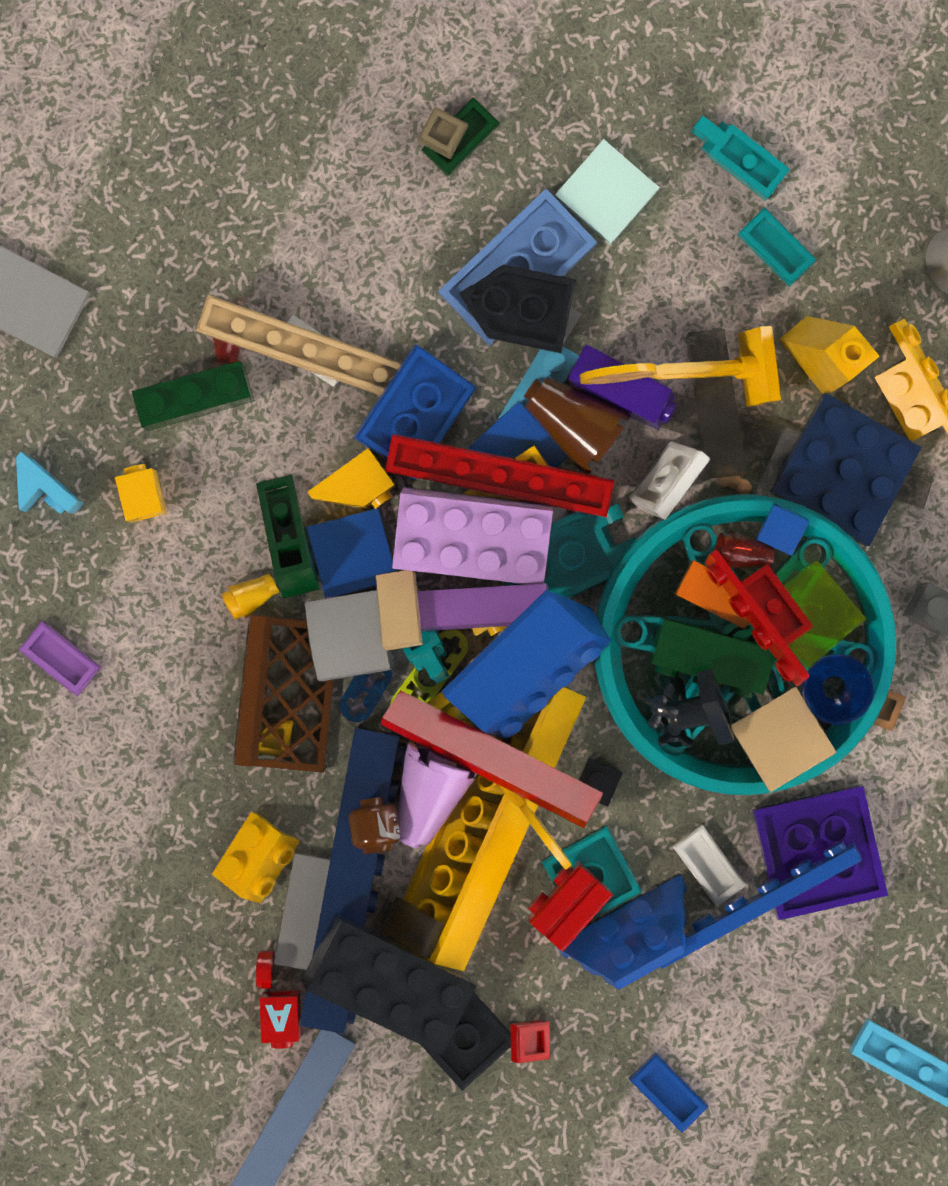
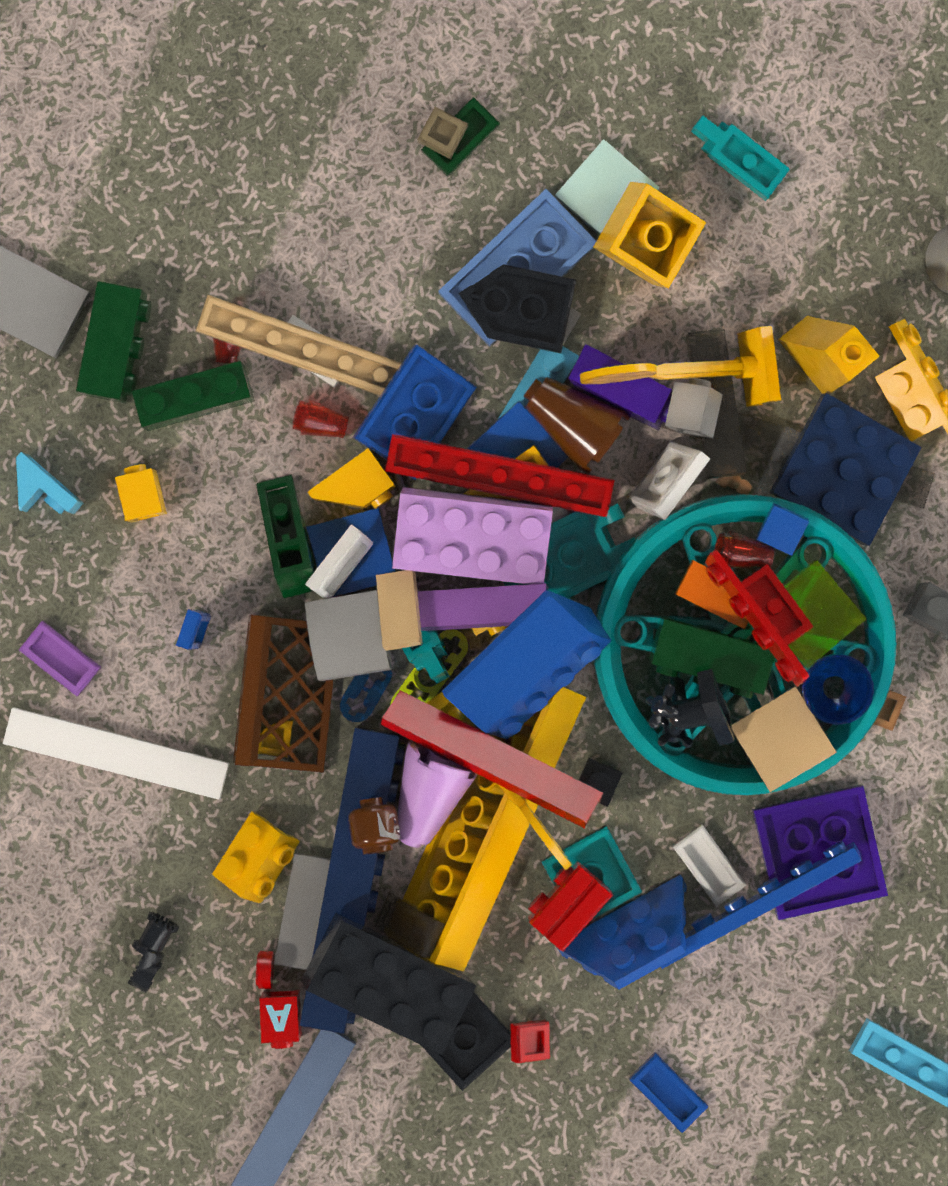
yellow cone [221,573,279,620] -> none
teal tile [737,207,817,287] -> none
none -> white tile [3,707,230,800]
none -> dark green brick [76,281,151,404]
none -> black connector [128,912,179,993]
none -> blue tile [175,609,211,650]
none -> clear red cone [292,399,349,438]
none -> white tile [305,524,373,599]
none -> yellow brick [593,182,706,289]
none -> light grey brick [665,378,723,438]

